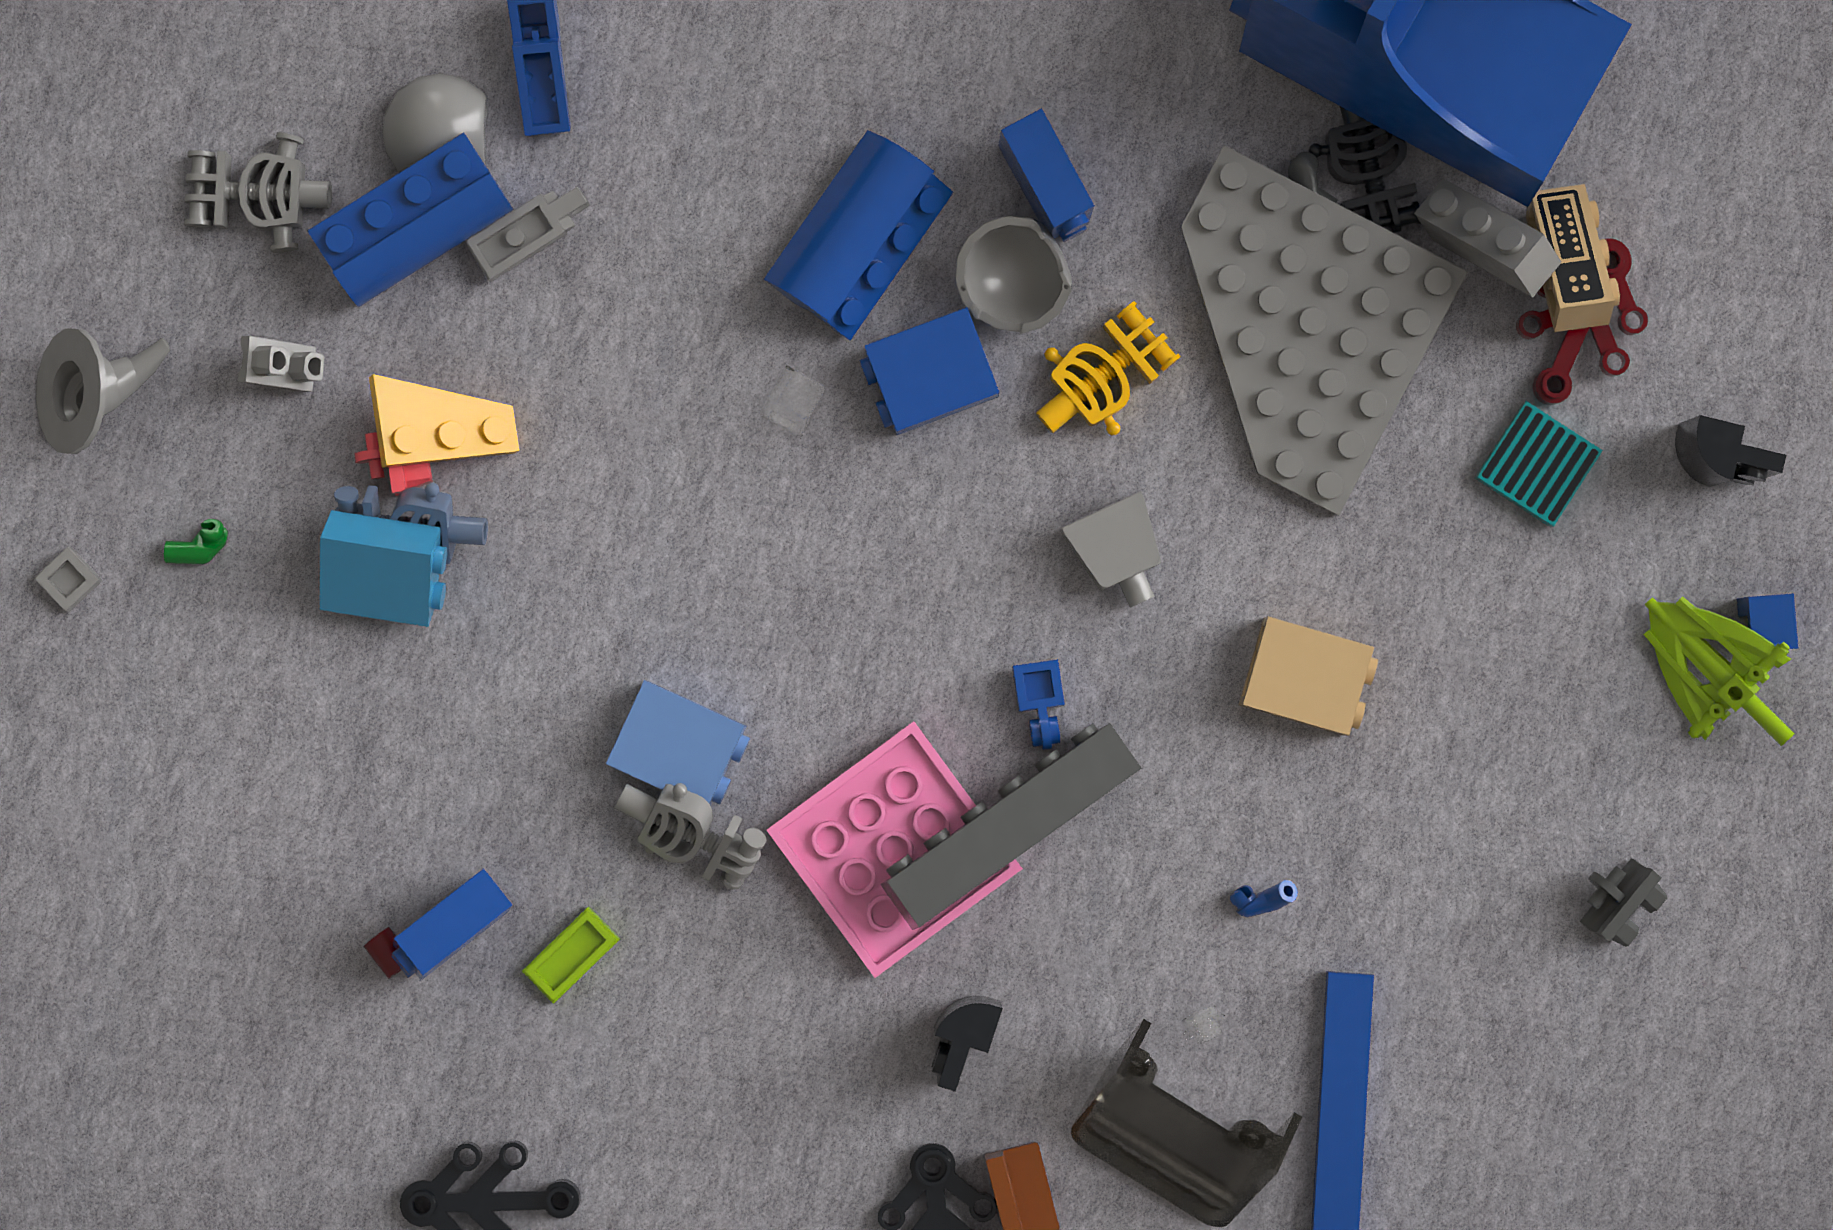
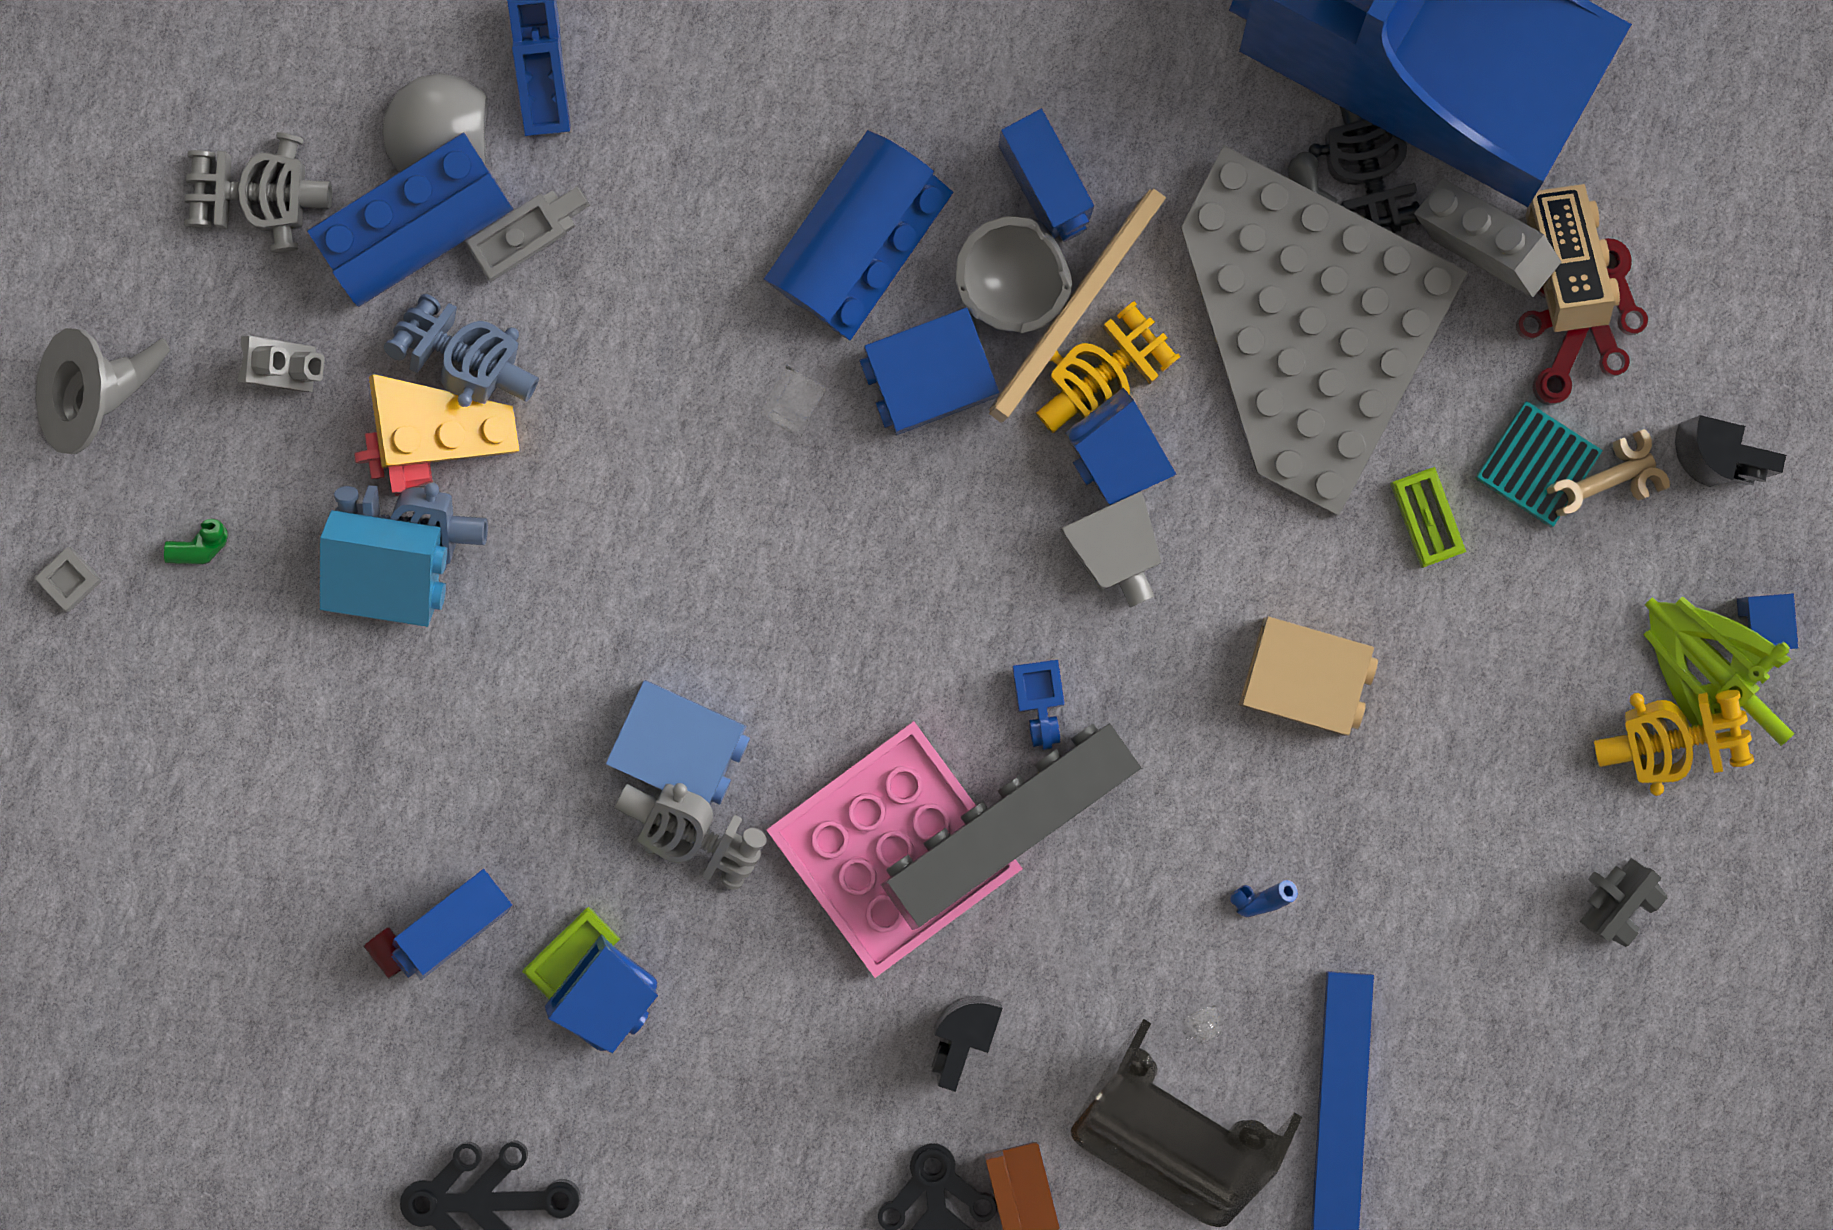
none -> sand blue torso [384,294,539,407]
none -> blue torso [545,934,658,1054]
none -> tan tile [989,188,1166,423]
none -> blue torso [1065,388,1177,505]
none -> lime tile [1390,467,1466,568]
none -> tan bar [1546,429,1670,516]
none -> yellow torso [1594,690,1754,796]

